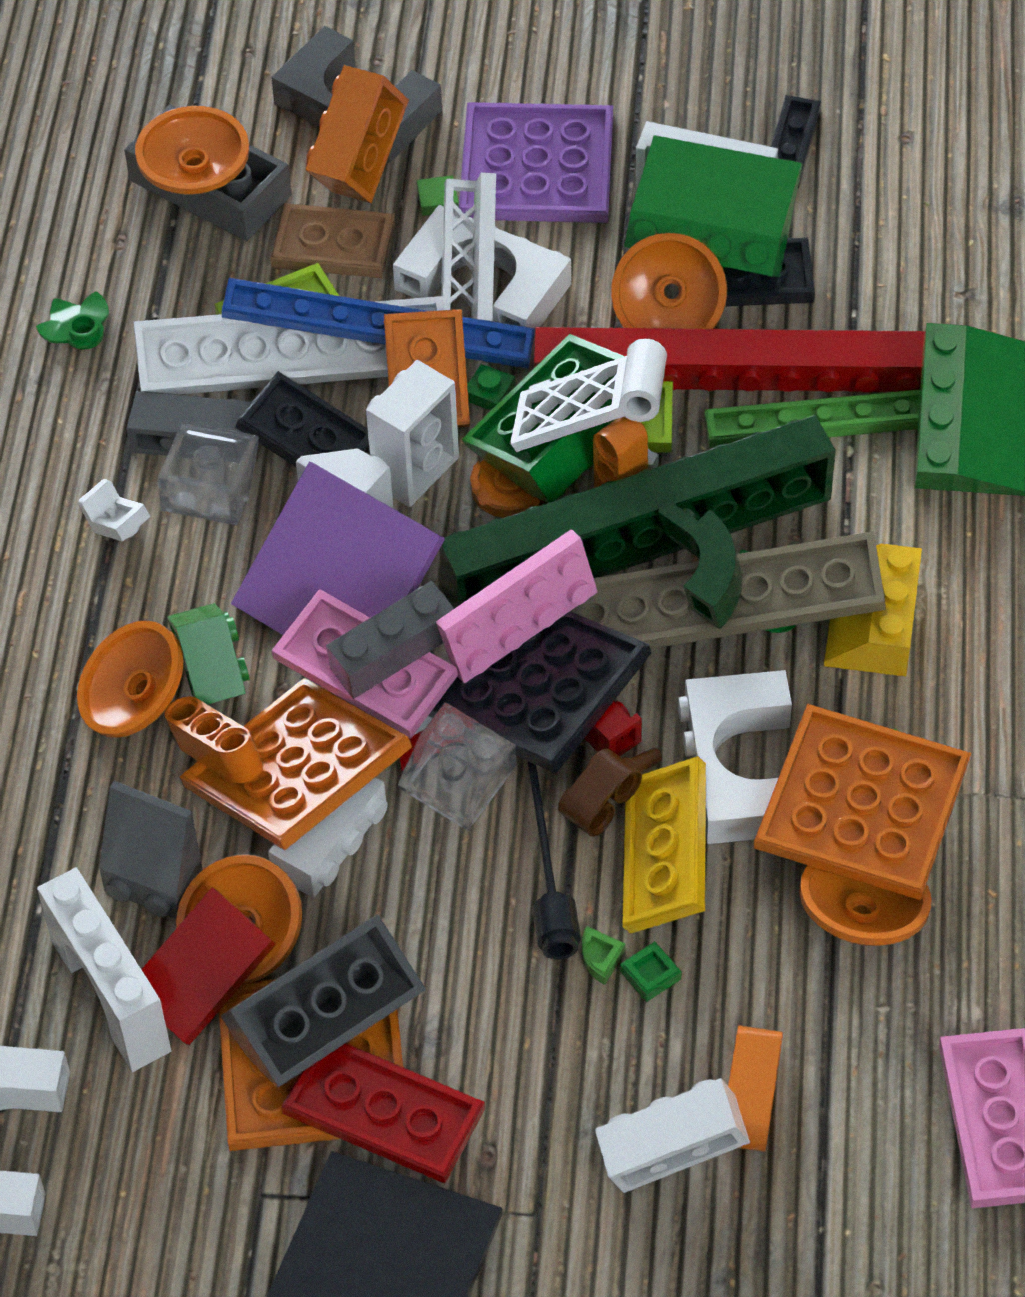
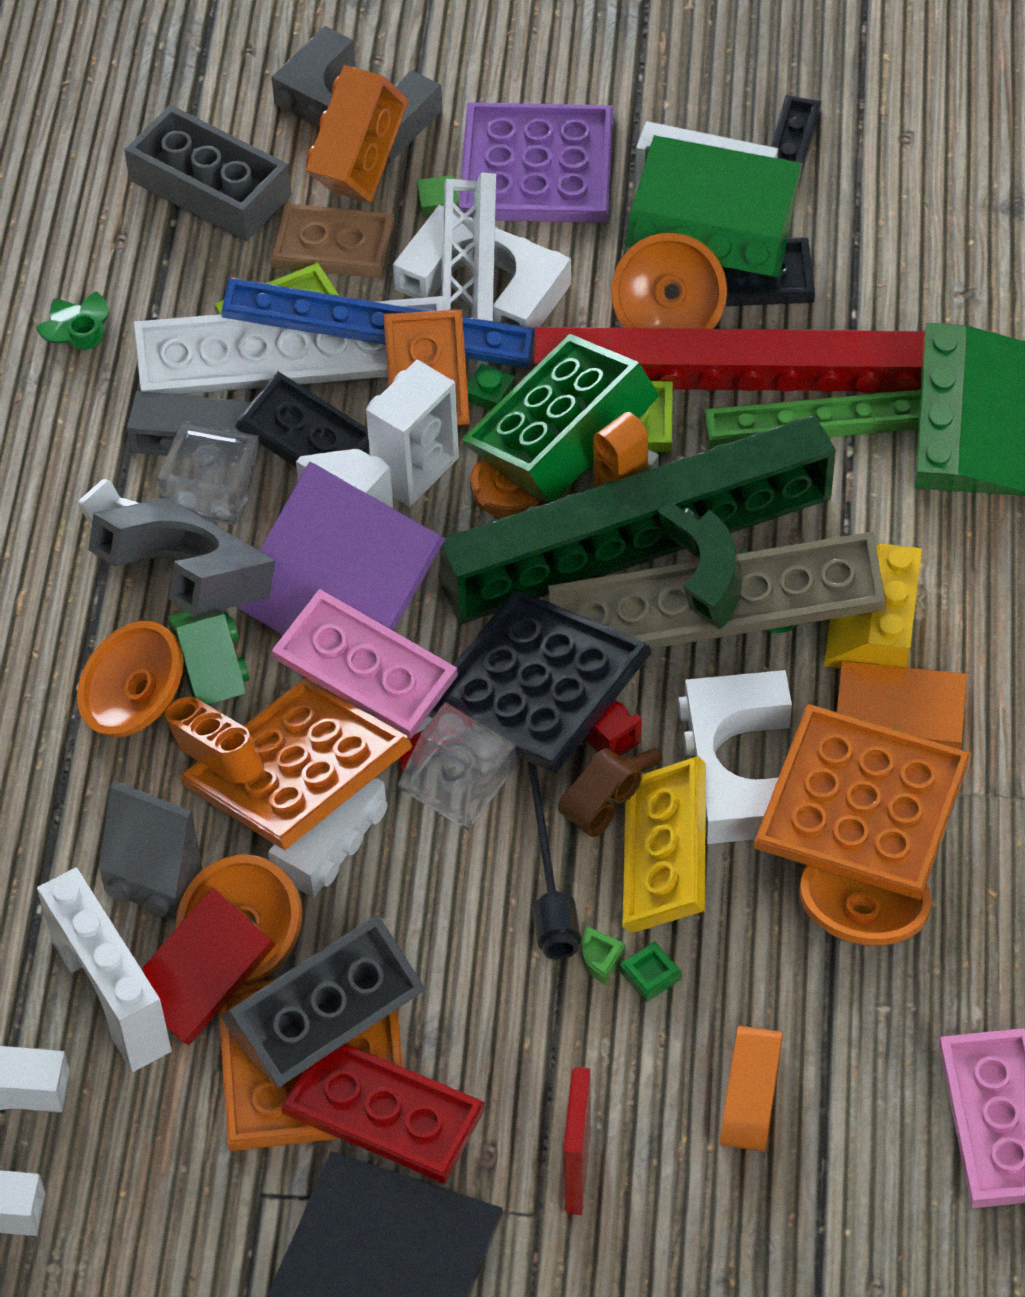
orange dish [135,106,249,195] -> none
dark grey brick [326,580,454,699] -> none
bright pink plate [436,529,598,684] -> none
white piece [511,339,667,452] -> none
white brick [595,1078,750,1193] -> none
none -> dark grey arch [88,497,275,616]
none -> red tile [563,1067,591,1215]
none -> orange tile [837,661,967,750]

